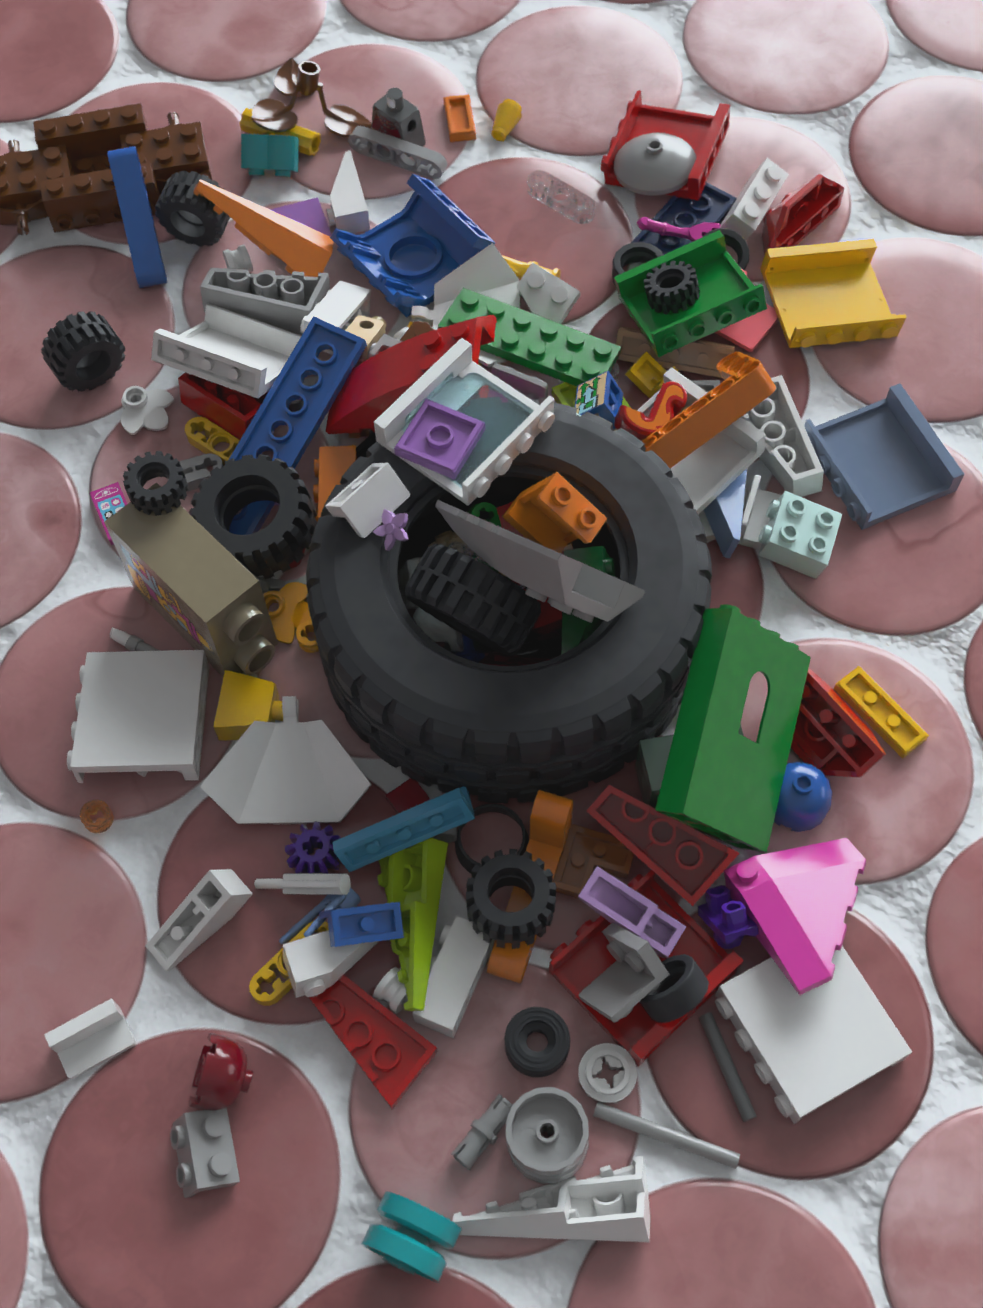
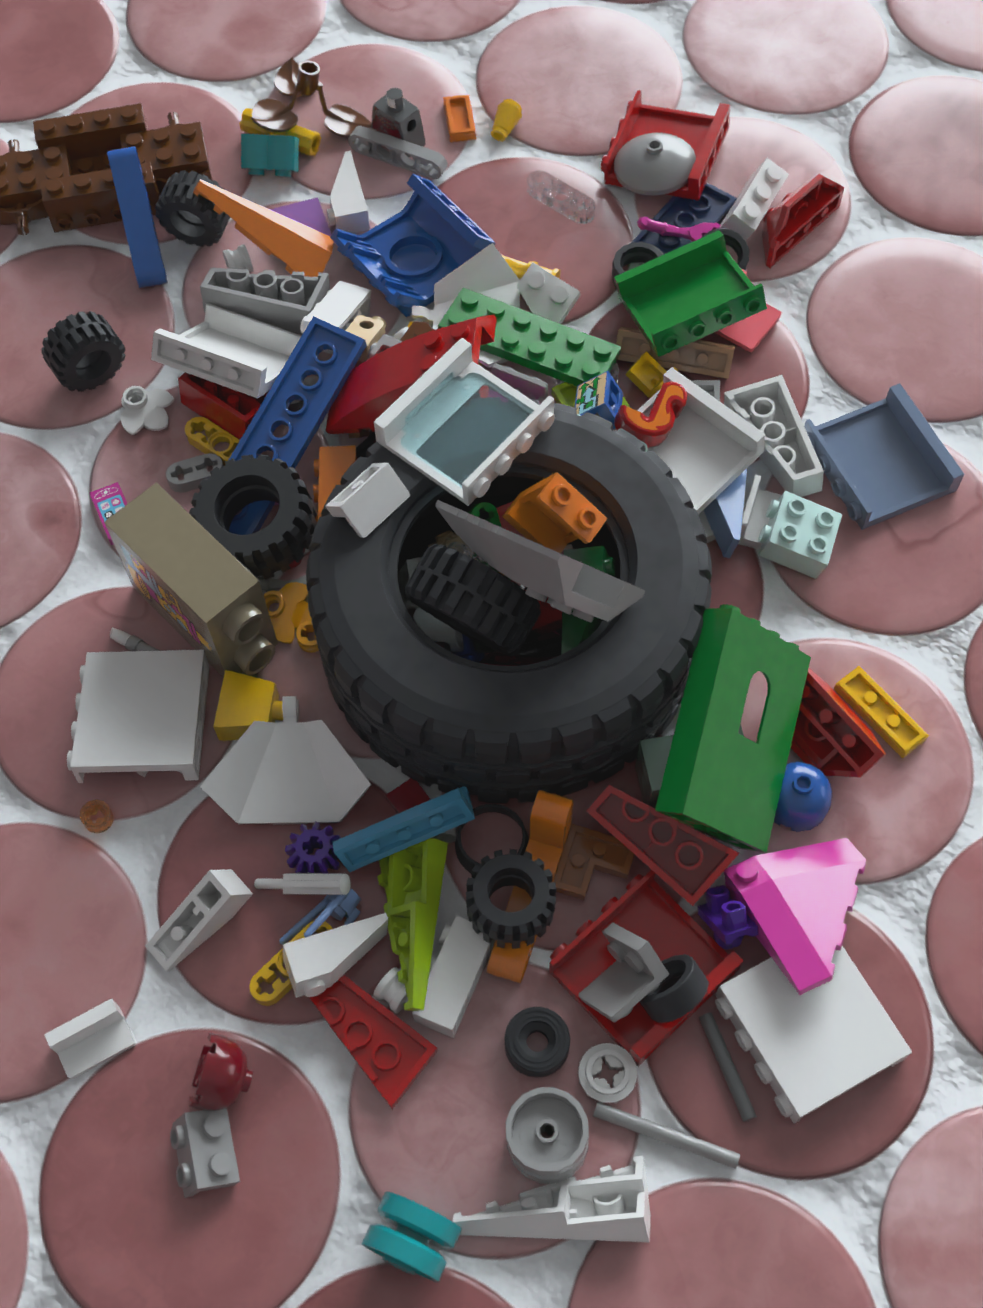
black tyre [123,451,188,516] -> none
blue panel [319,902,404,947] -> none
lavender plant [373,509,409,551] -> none
medium lavender tile [394,399,486,480] -> none
light grey pin [451,1094,513,1170] -> none
lavender slope [578,866,686,959] -> none
orange beam [642,352,776,468] -> none
black tyre [644,261,700,314] -> none
yellow panel [760,239,907,348] -> none

